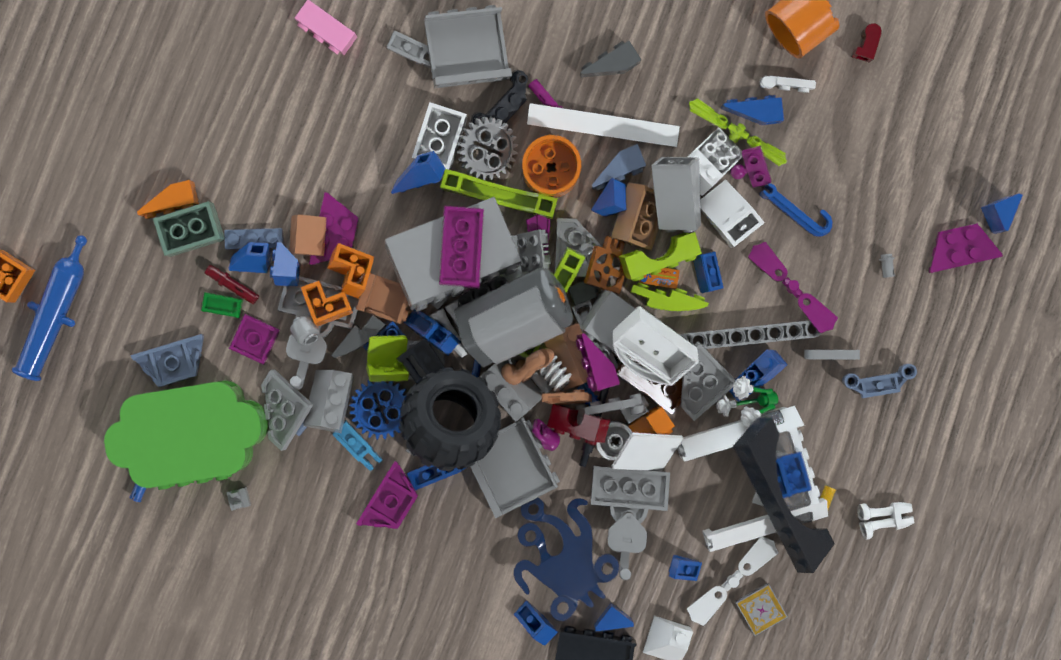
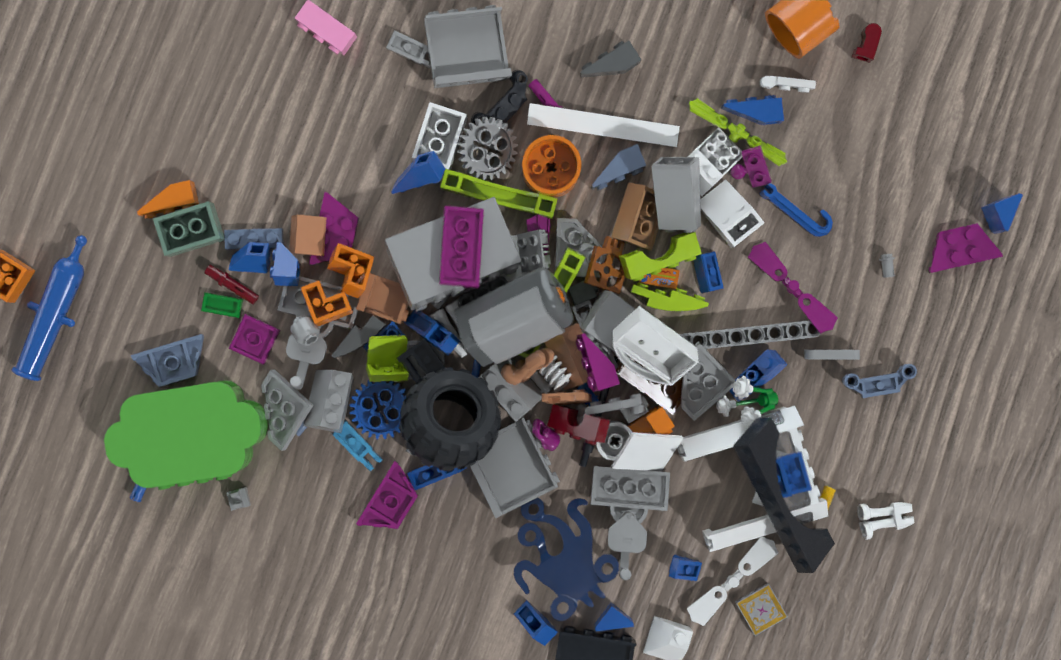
blue slope [591,178,627,217] -> none

